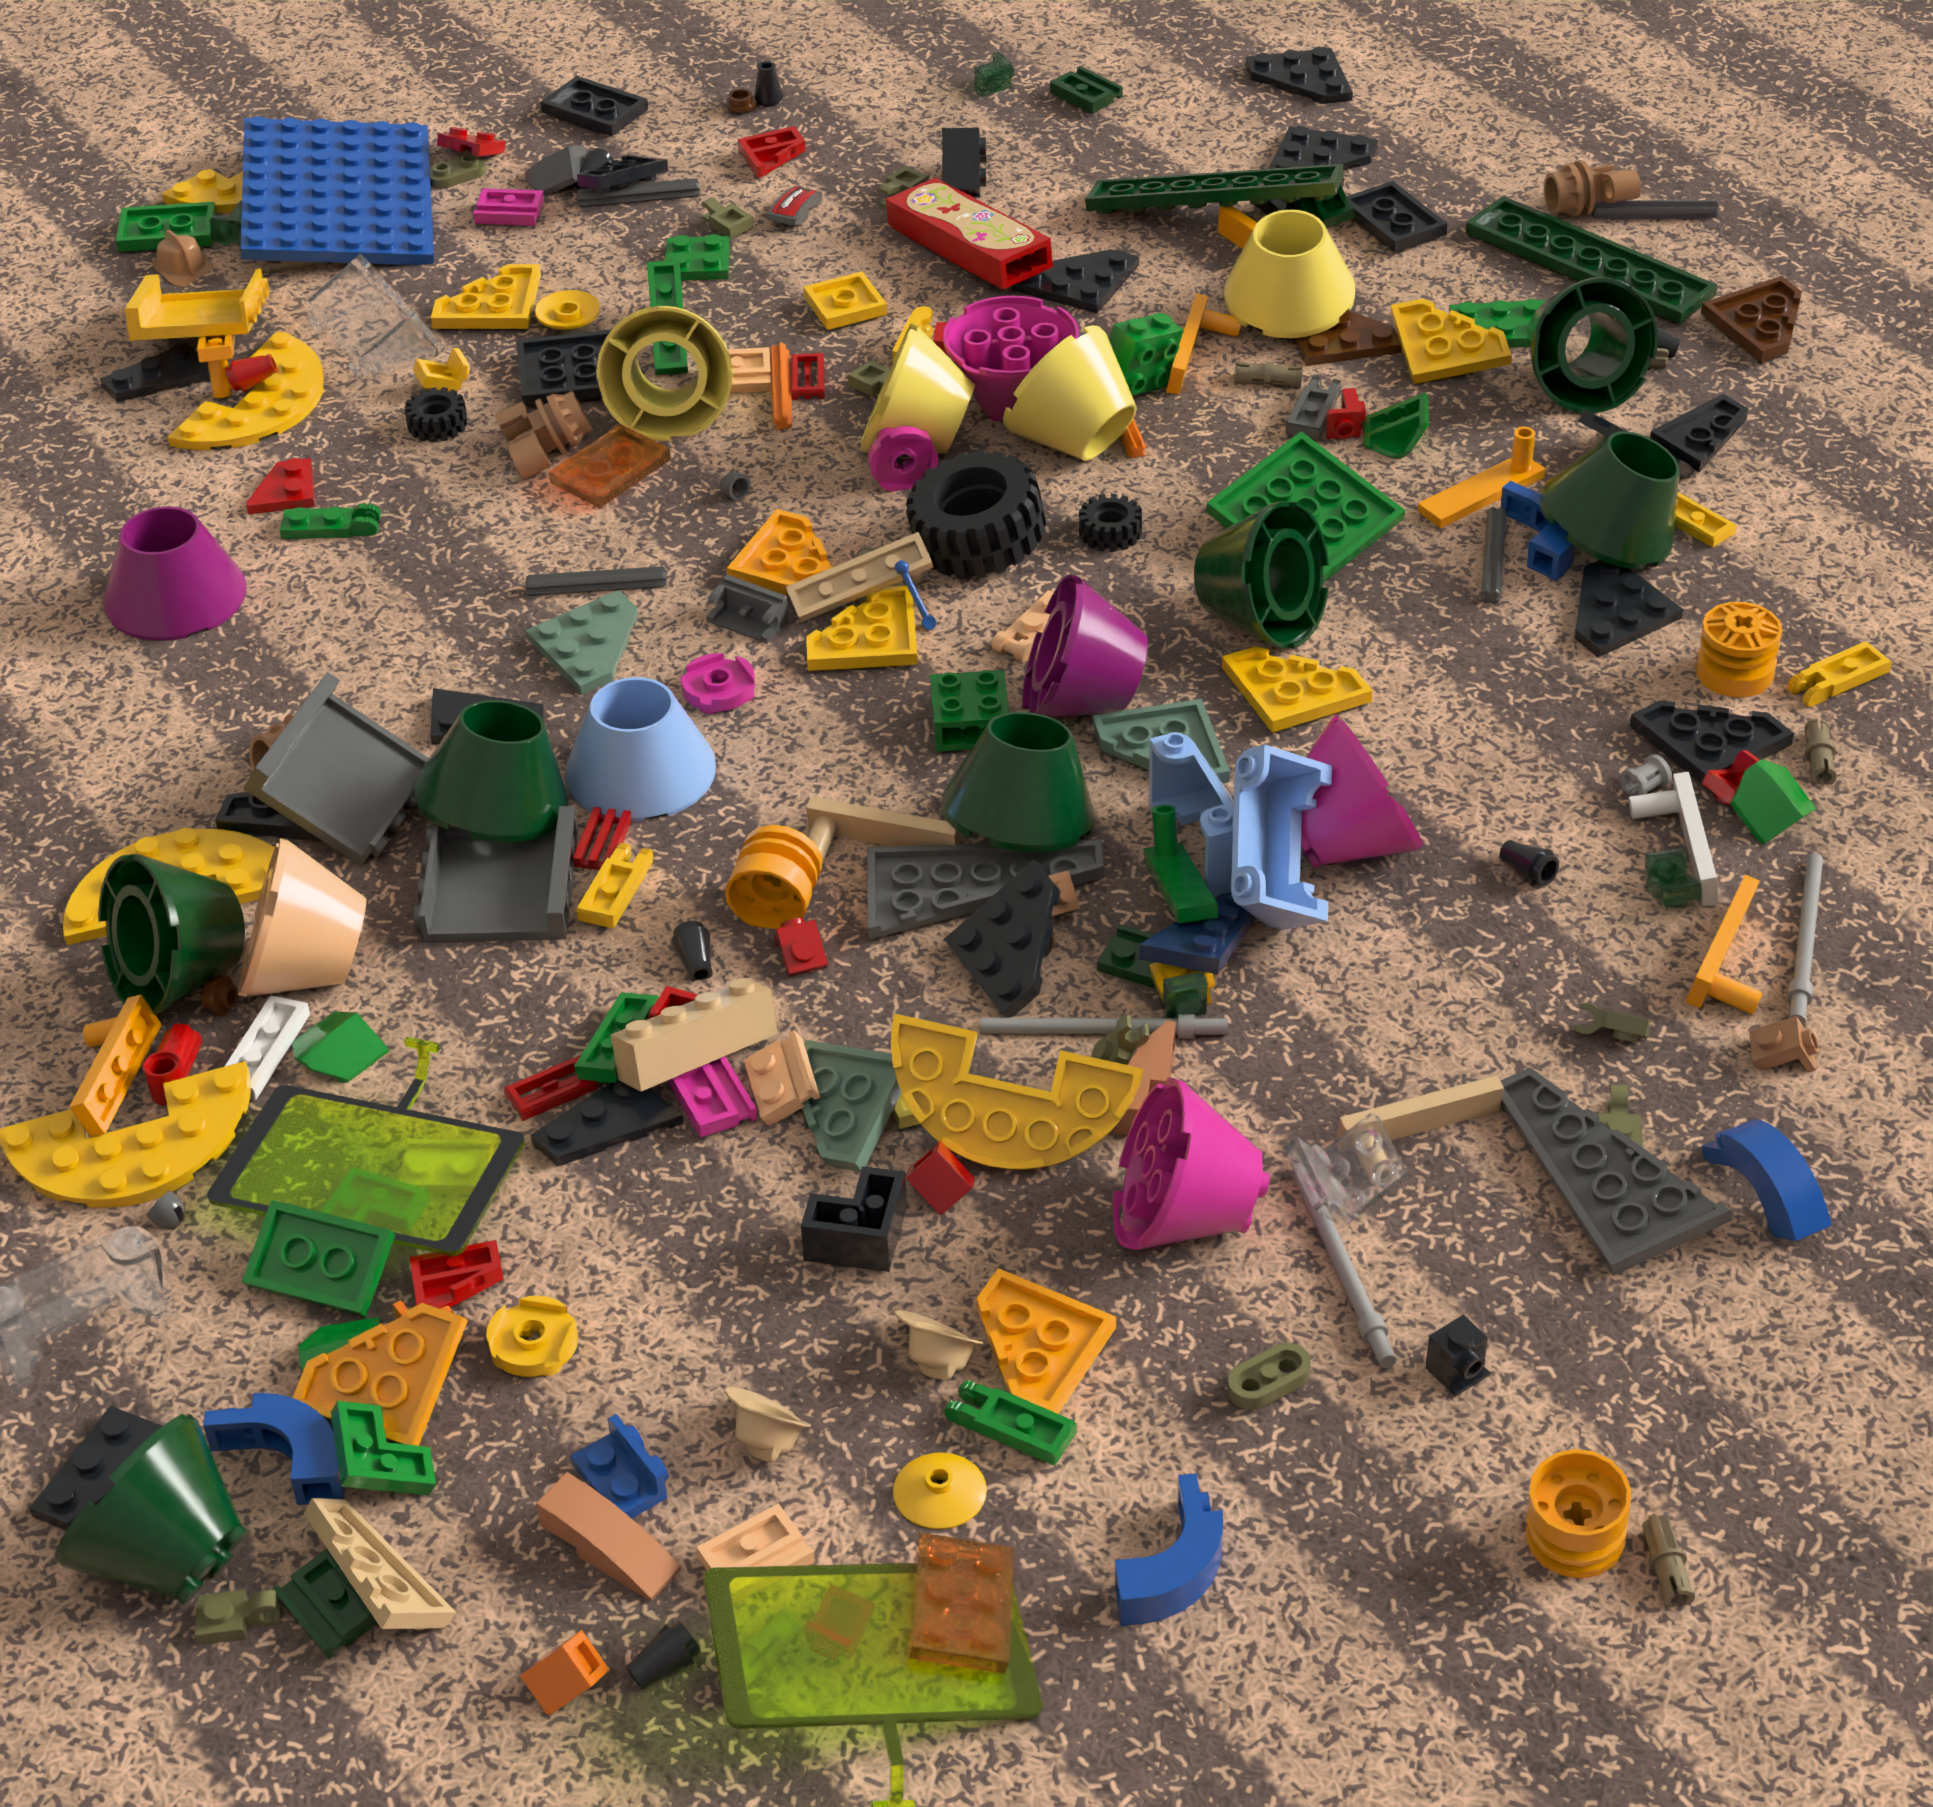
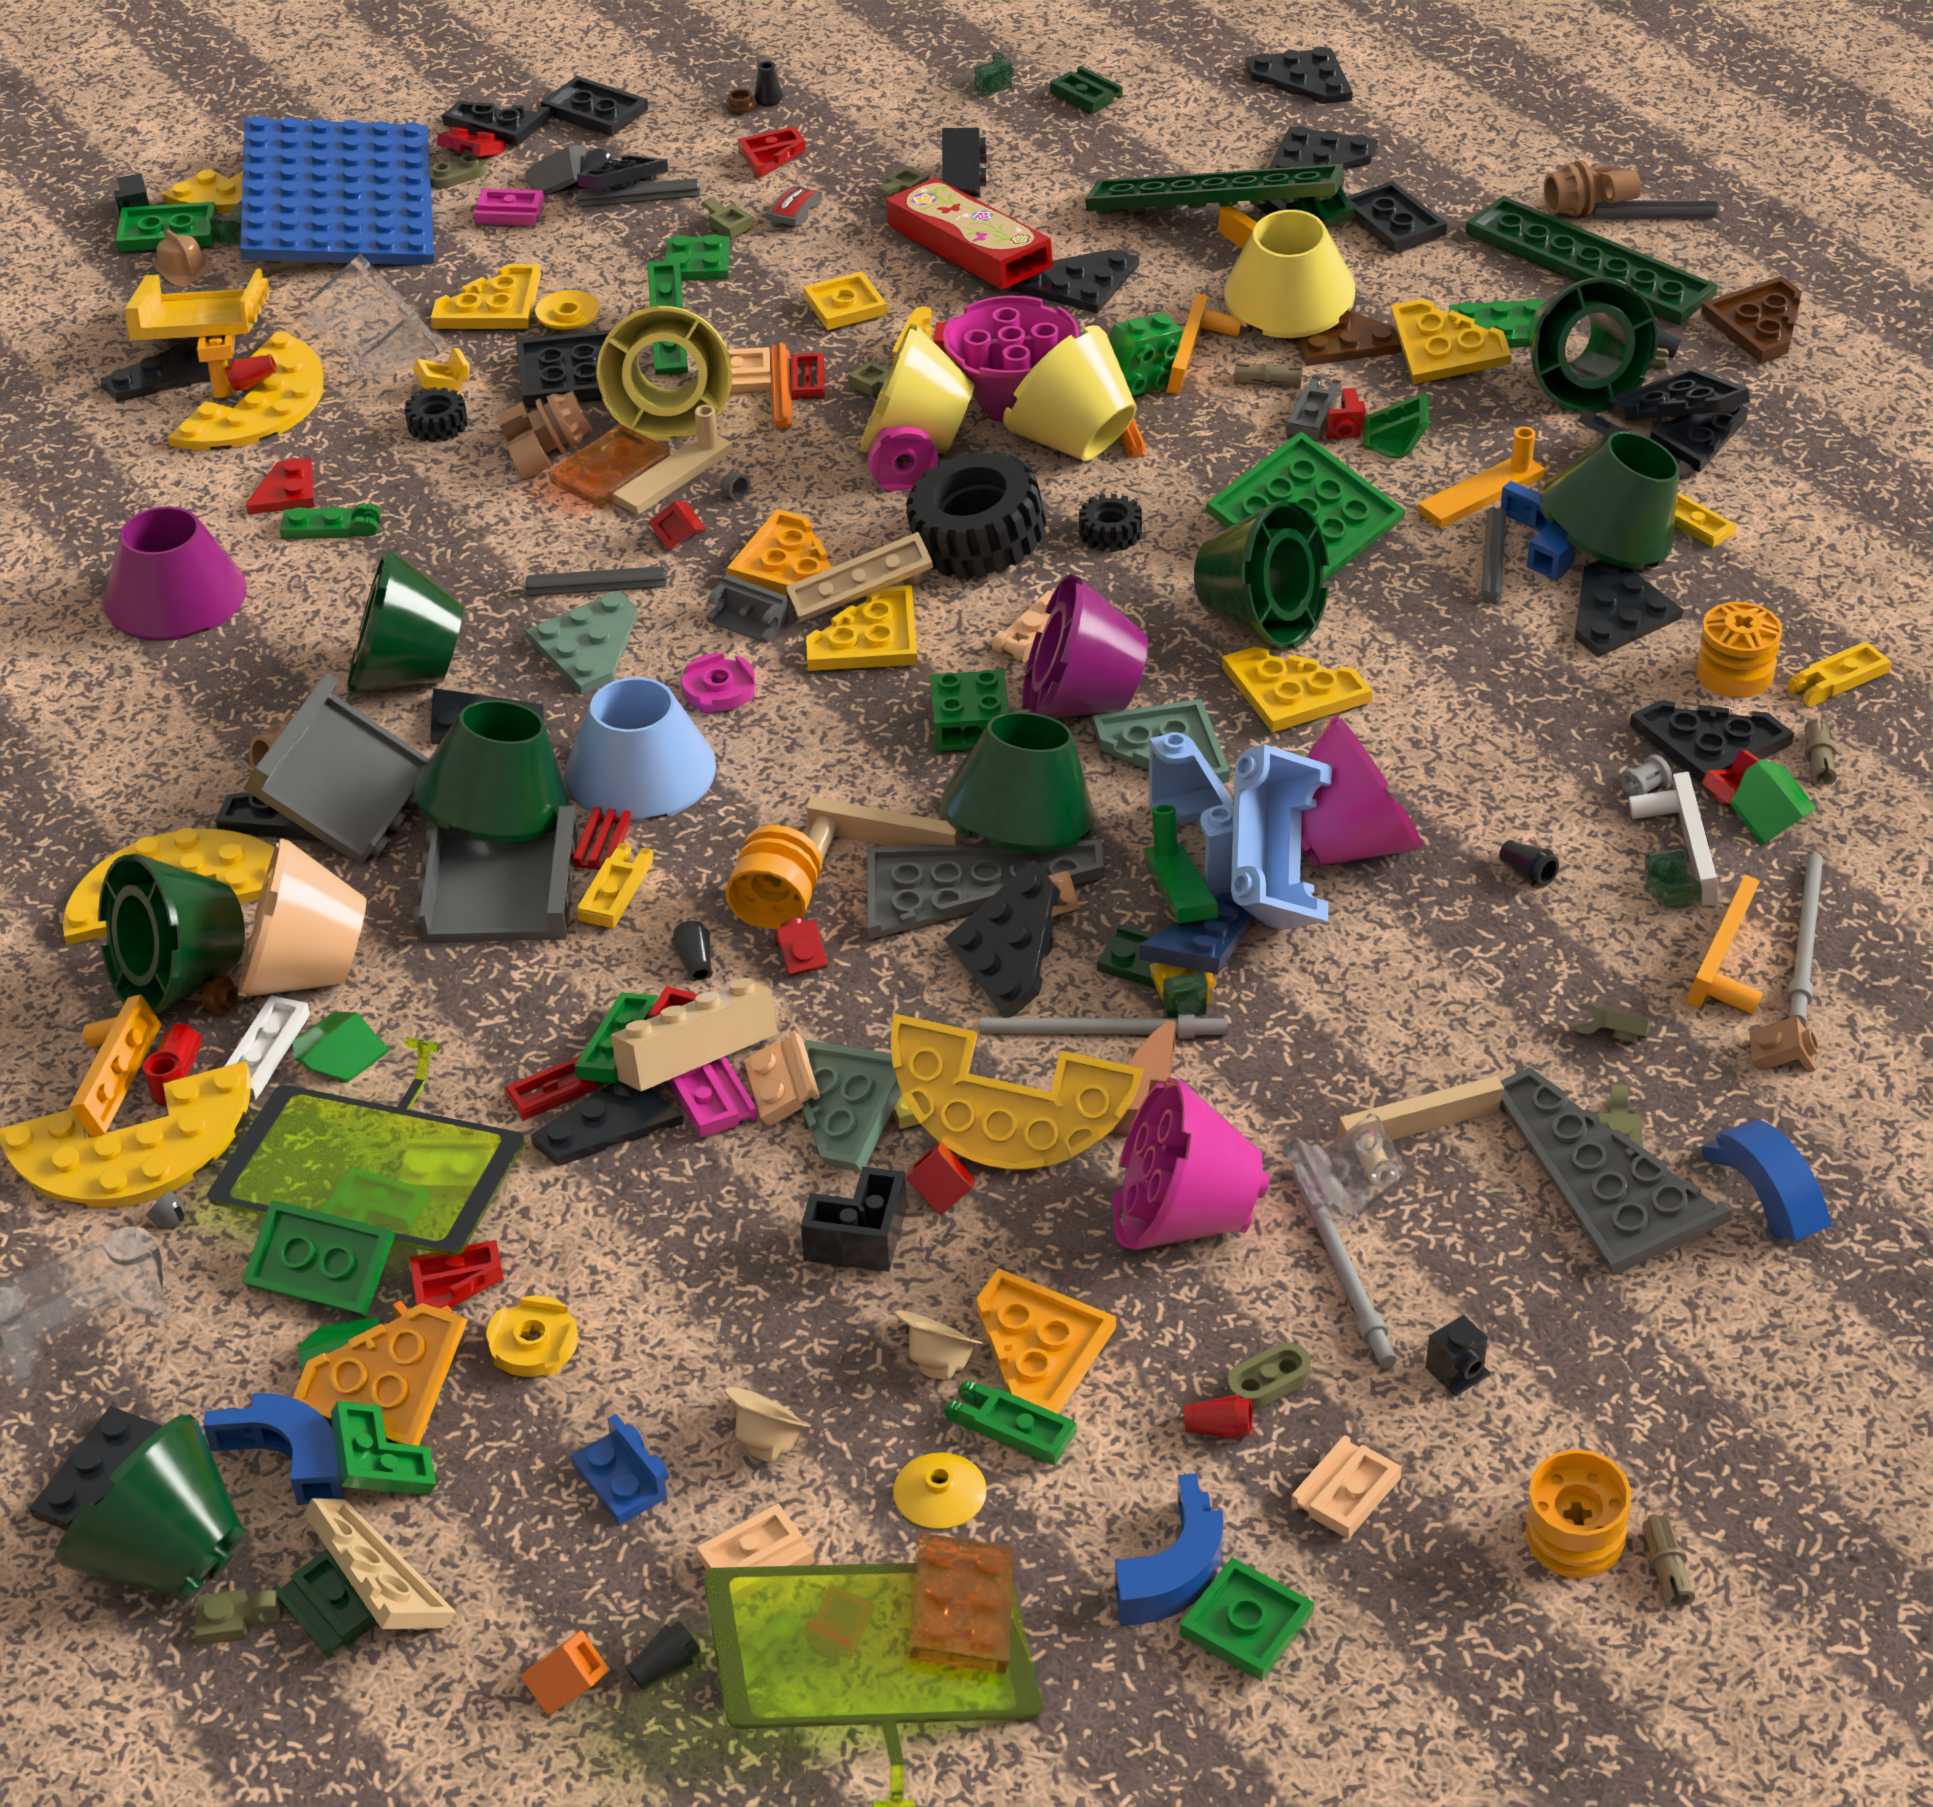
nougat slope [536,1472,681,1602] -> none
blue hinge [895,560,936,630] -> none
olive plate [1091,1014,1149,1065] -> none
none -> black brick [114,173,149,216]
none -> dark green cone [346,548,464,693]
none -> black wing [442,101,551,146]
none -> tan piece [612,405,733,515]
none -> red panel [648,501,706,551]
none -> green plate [1179,1557,1314,1681]
none -> red cone [1184,1394,1253,1441]
none -> light nougat plate [1291,1435,1401,1539]
none -> black plate [1606,367,1750,421]

